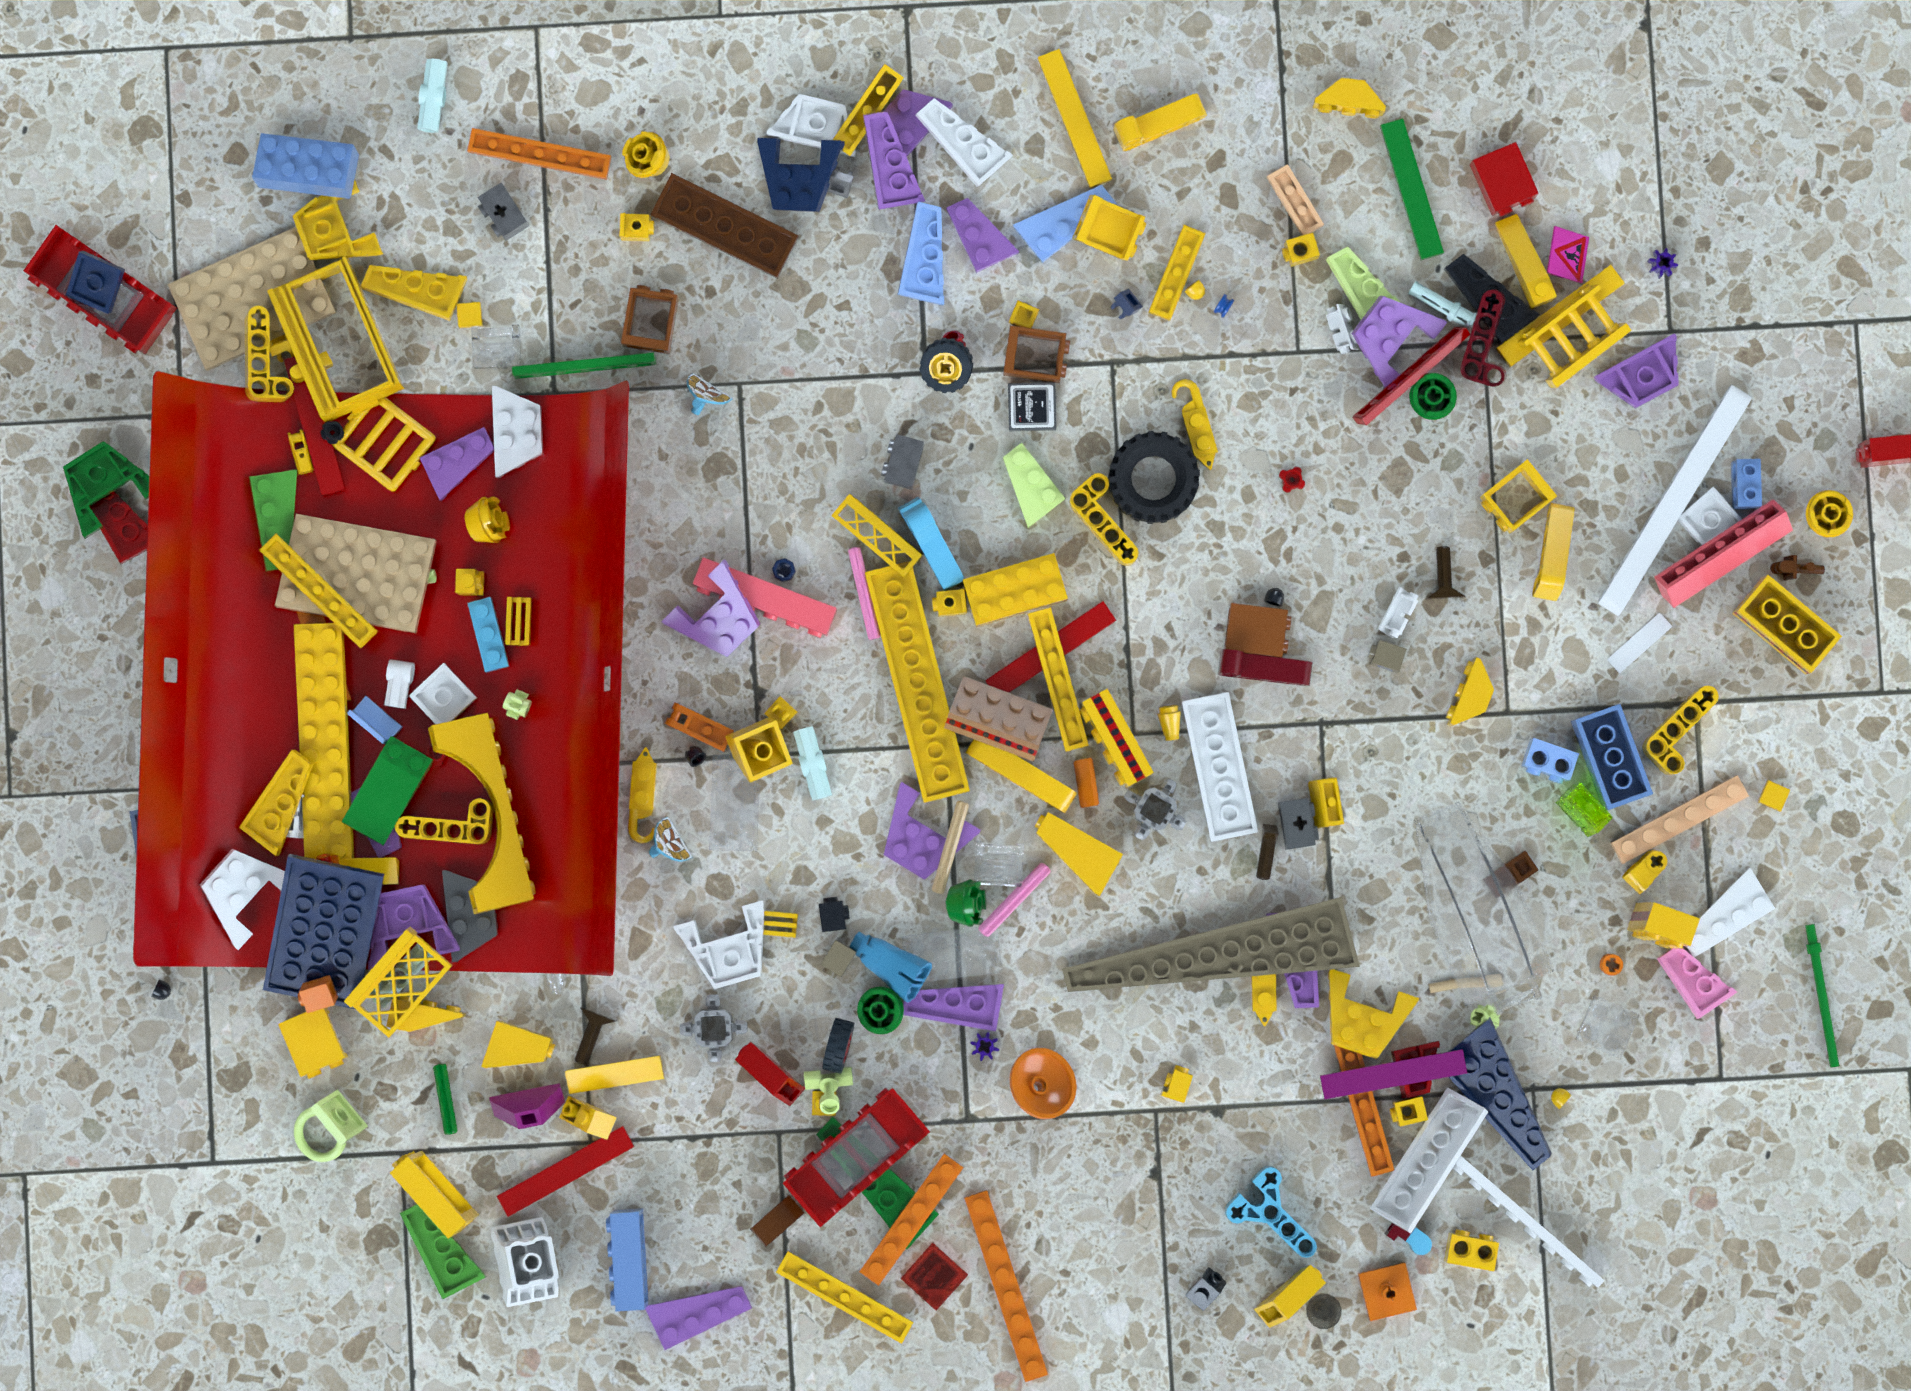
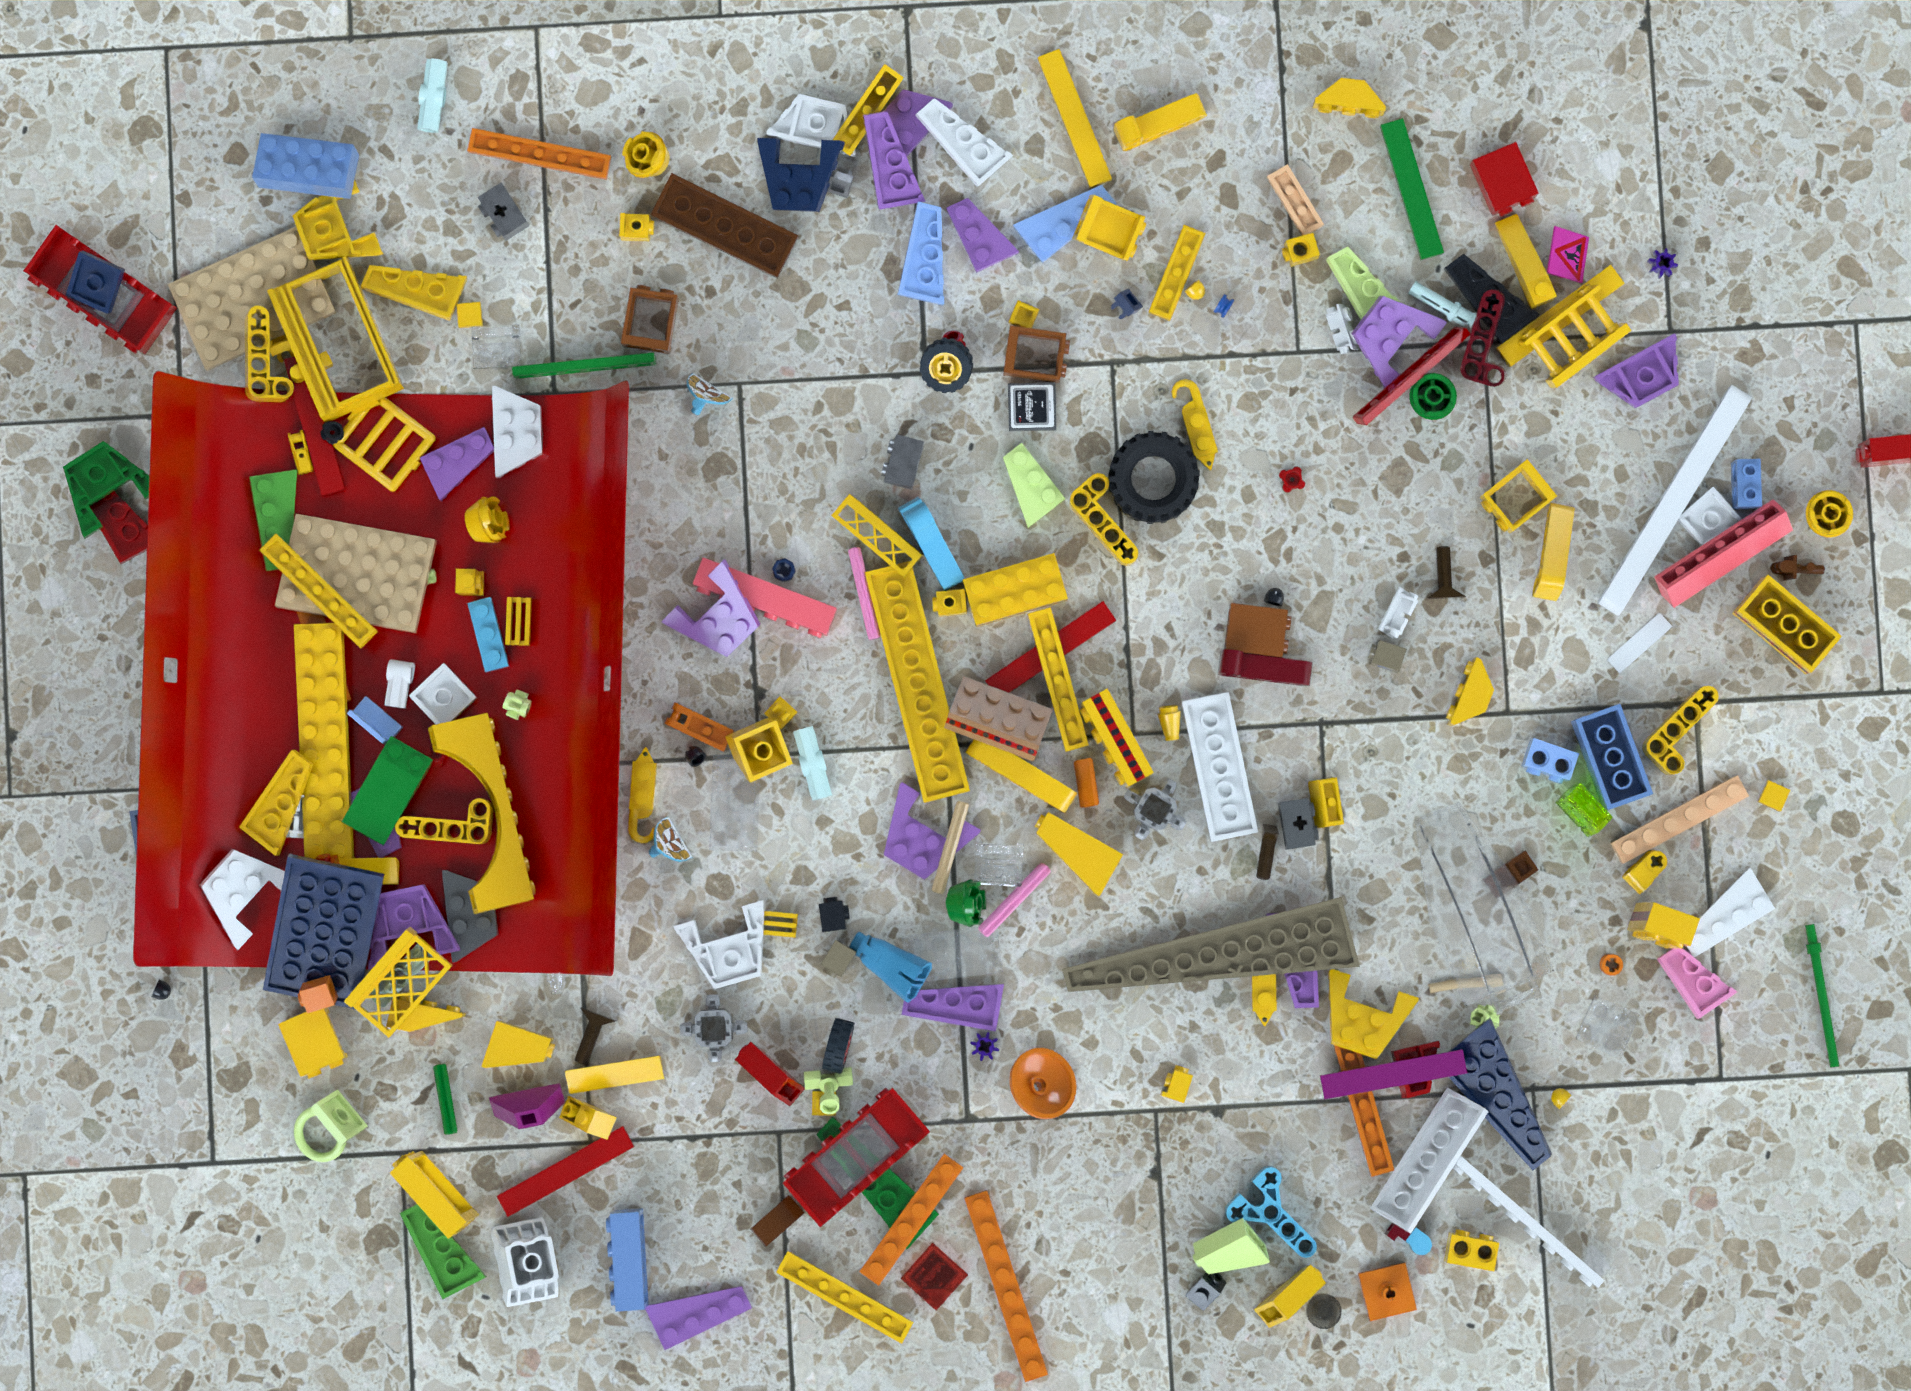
green cone [857,986,904,1035] -> none
yellow brick [1389,1095,1428,1127] -> none
none -> yellowish green slope [1193,1218,1270,1274]

